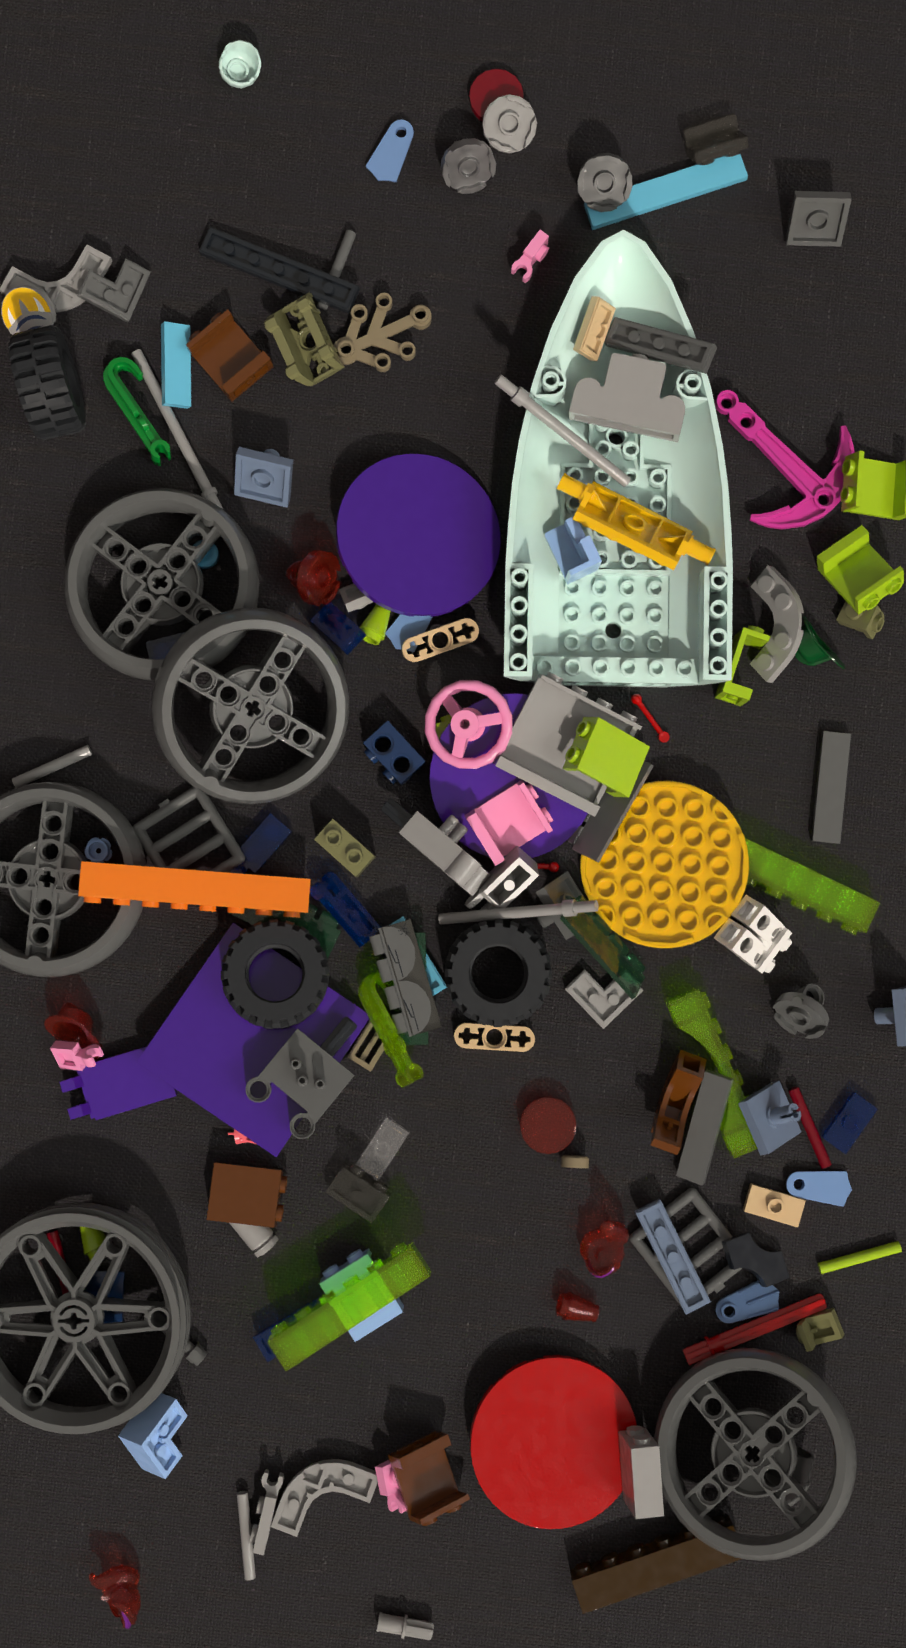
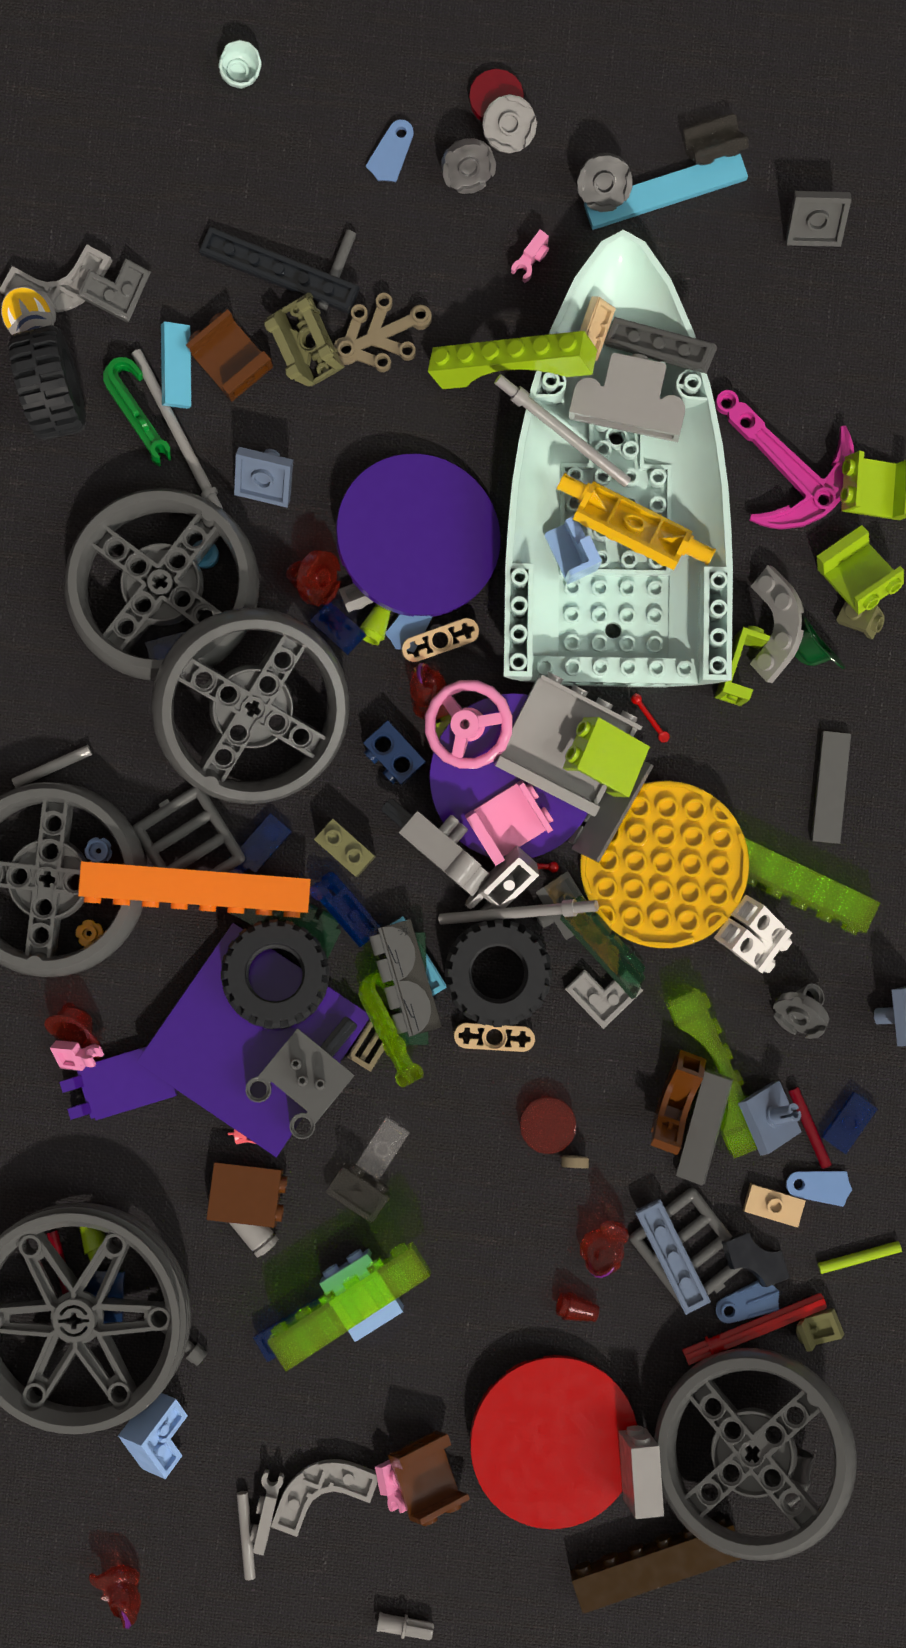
none -> light orange plate [76,920,103,947]
none -> clear red hair [409,663,450,720]
none -> lime arch [428,331,597,389]

